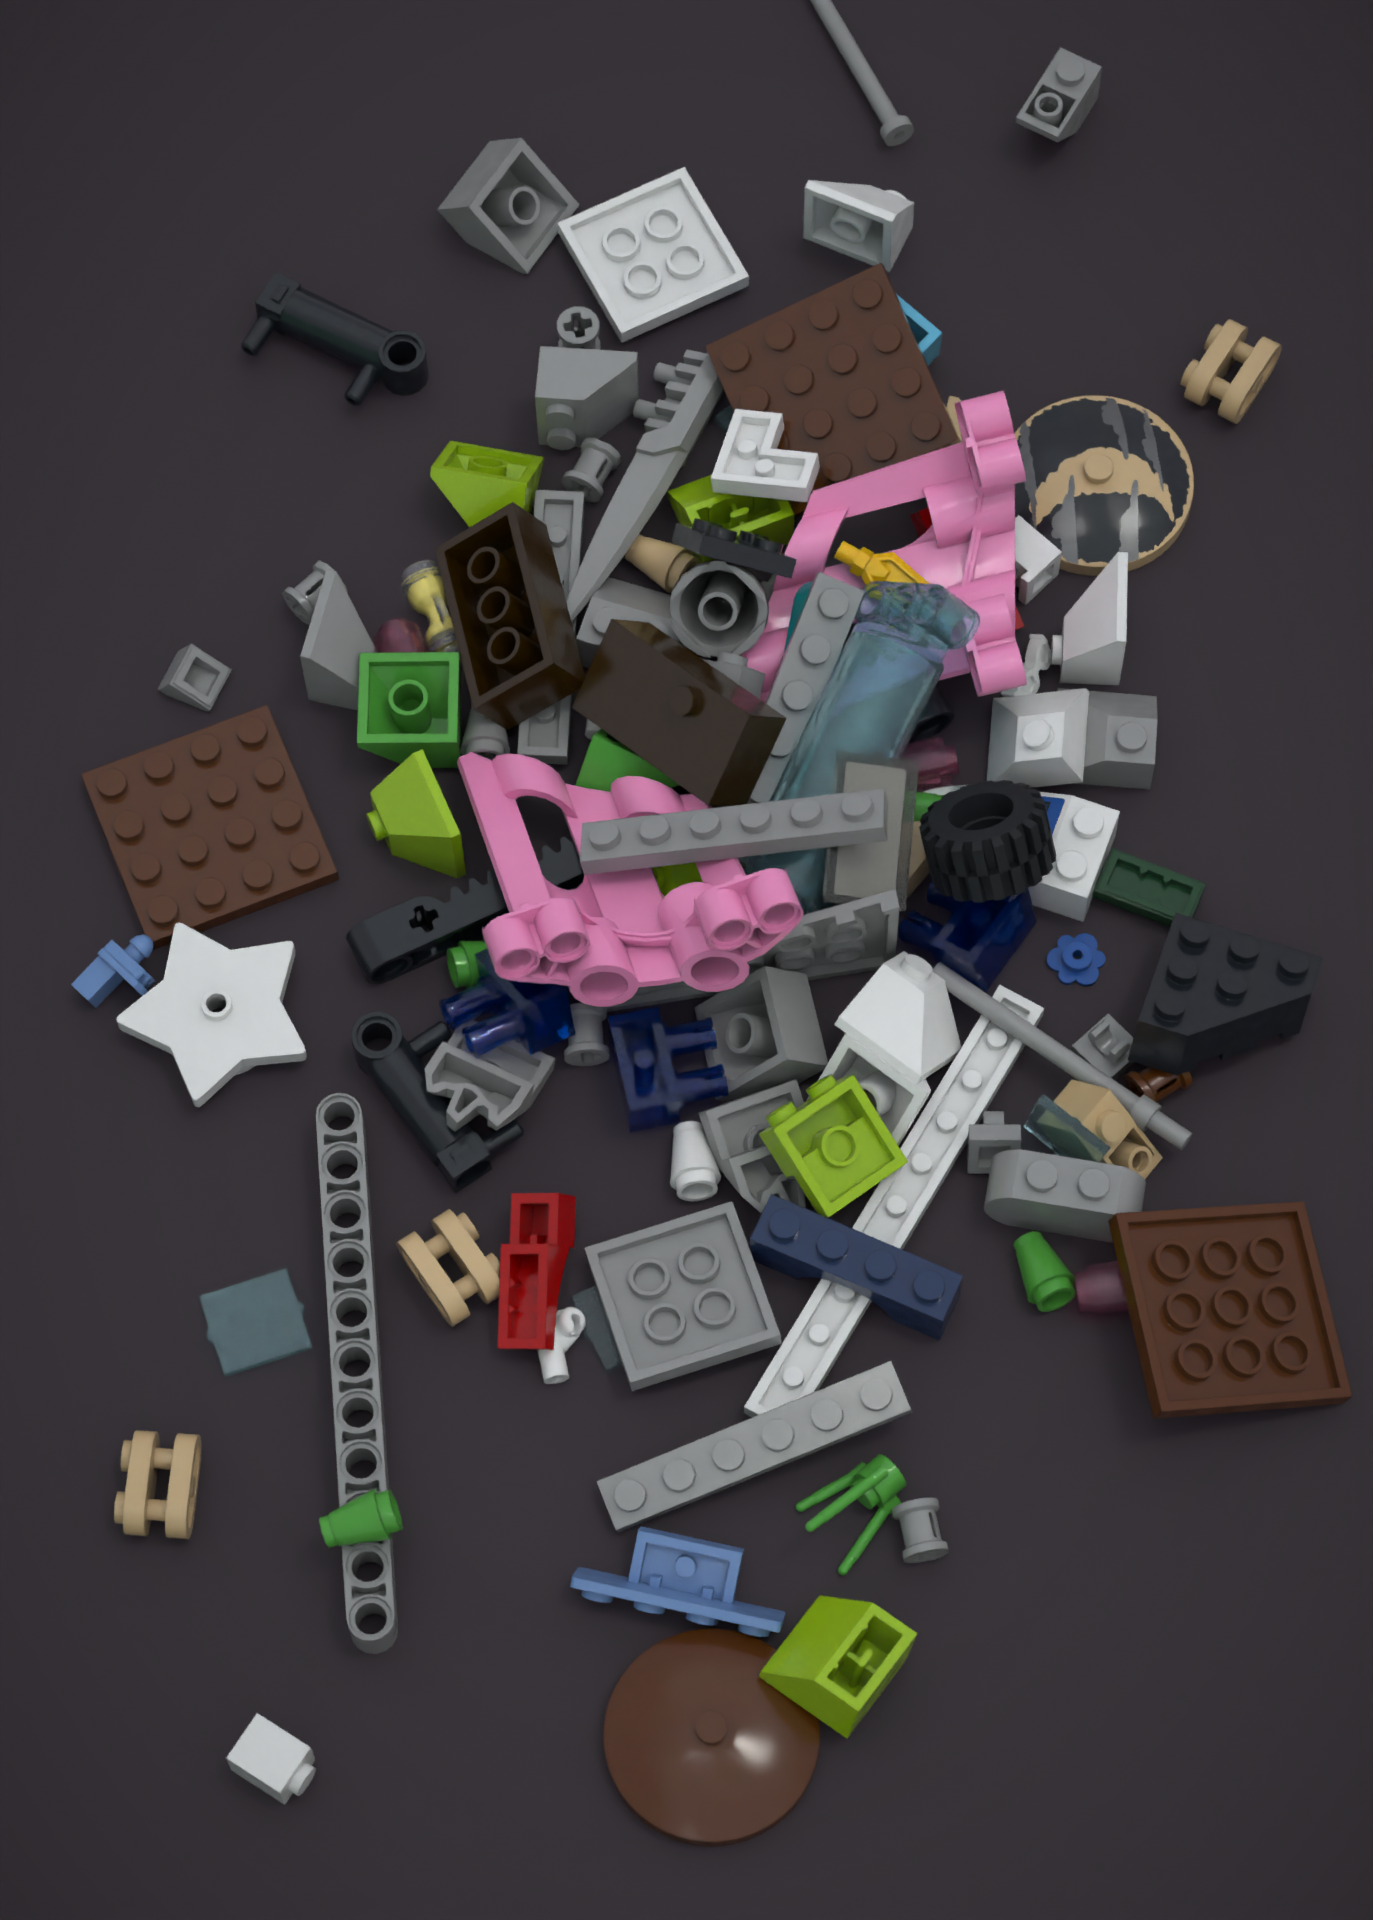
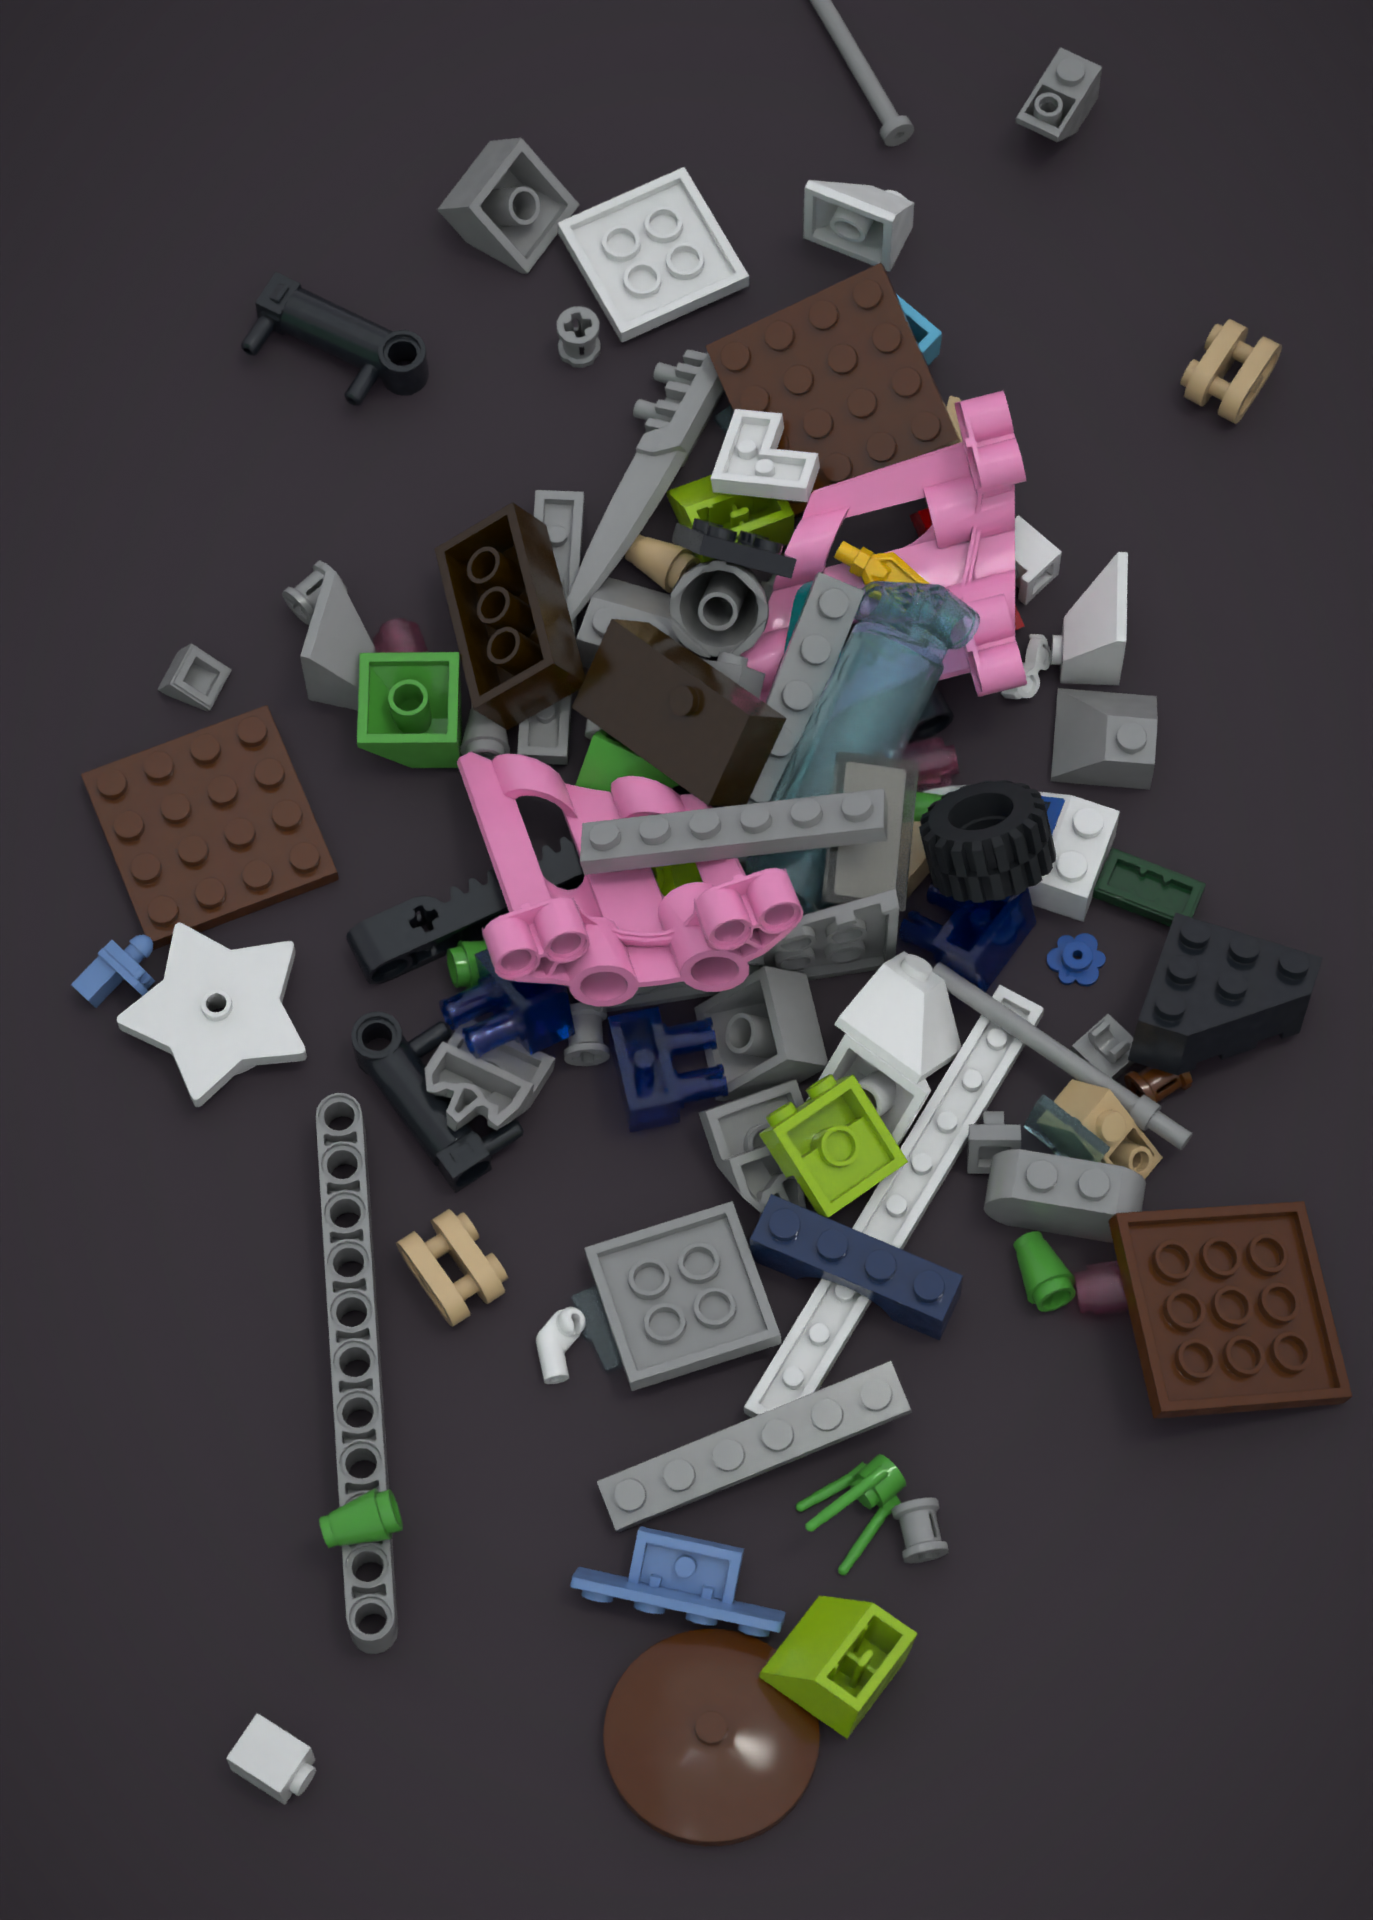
tan brick [114,1430,201,1539] -> none
clear light blue piece [199,1268,312,1377] -> none
lime slope [366,749,466,878] -> none
clear piece [401,560,462,666] -> none
lime slope [430,441,544,528] -> none
red slope [497,1193,576,1350] -> none
light grey slope [535,346,639,450] -> none
light grey bush [562,438,621,503] -> none
white cone [670,1121,721,1201] -> none
white slope [987,688,1089,788] -> none
dish [1014,395,1194,576] -> none

